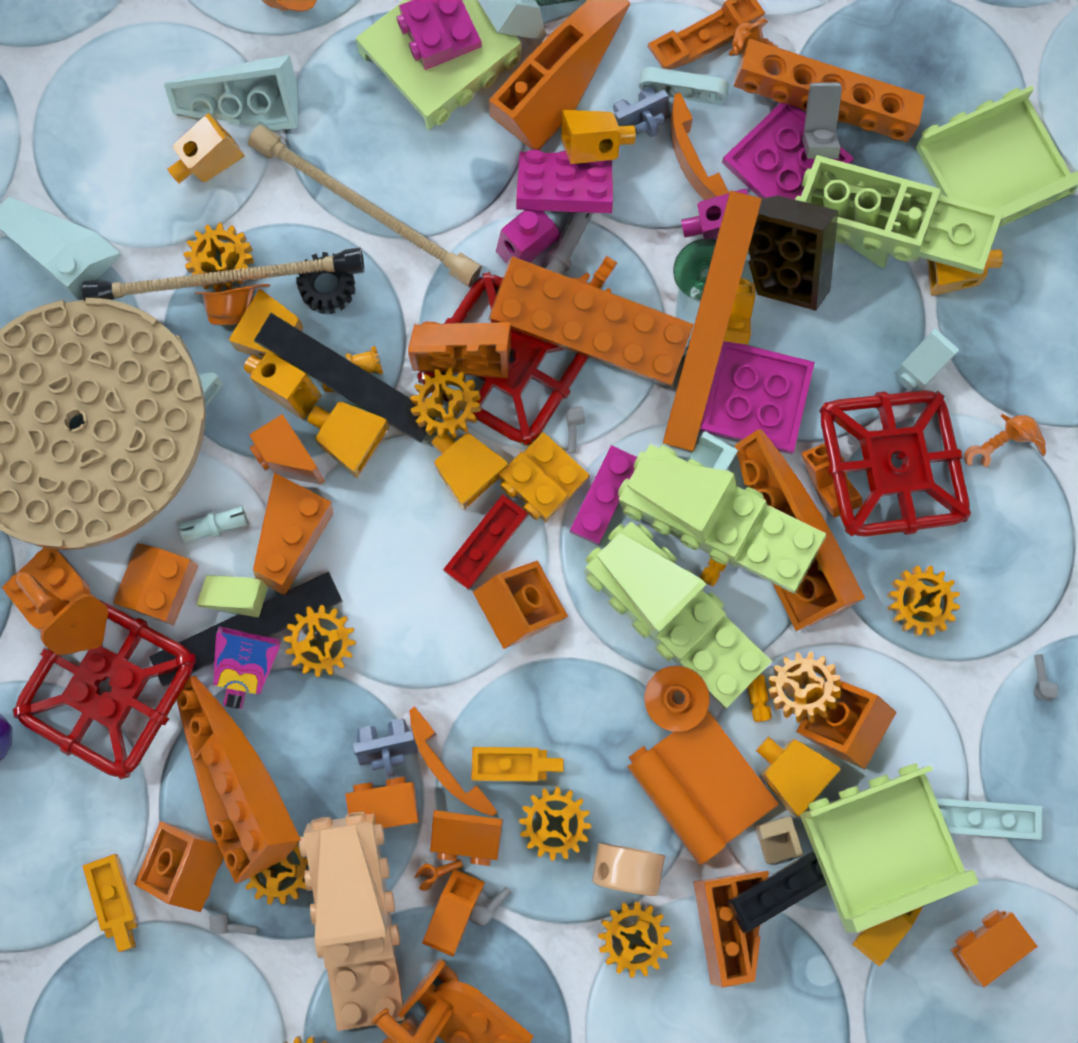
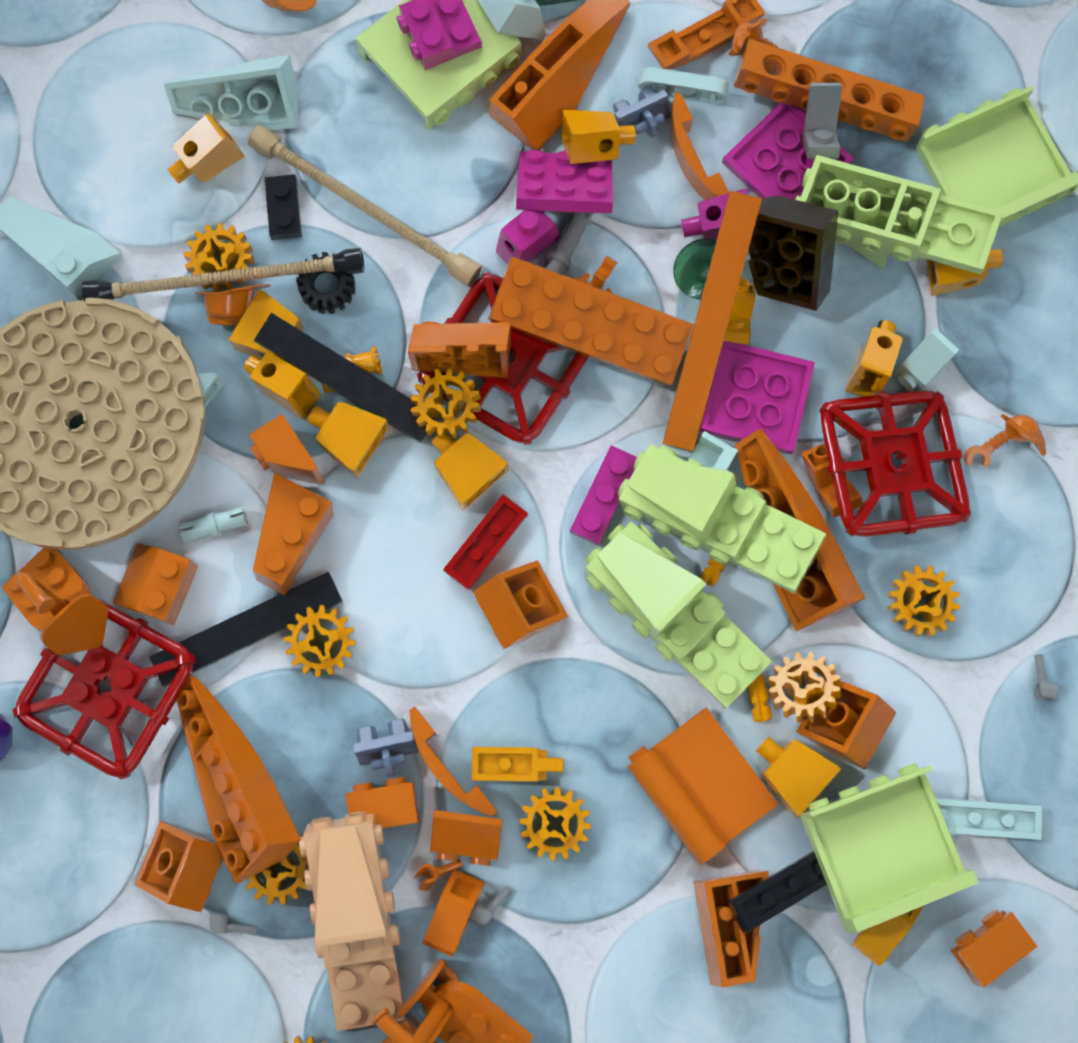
light orange hinge [82,854,138,952] -> none
yellowish green slope [196,575,268,618] -> none
torso [213,626,281,709] -> none
light orange plate [499,432,590,523] -> none
light grey hand [566,407,586,452] -> none
light nougat piece [592,843,665,896] -> none
light orange gear [597,901,672,978] -> none
orange dish [644,665,710,732] -> none
tan panel [755,816,803,864] -> none
none -> black plate [264,174,302,240]
none -> light orange torso [845,320,903,397]

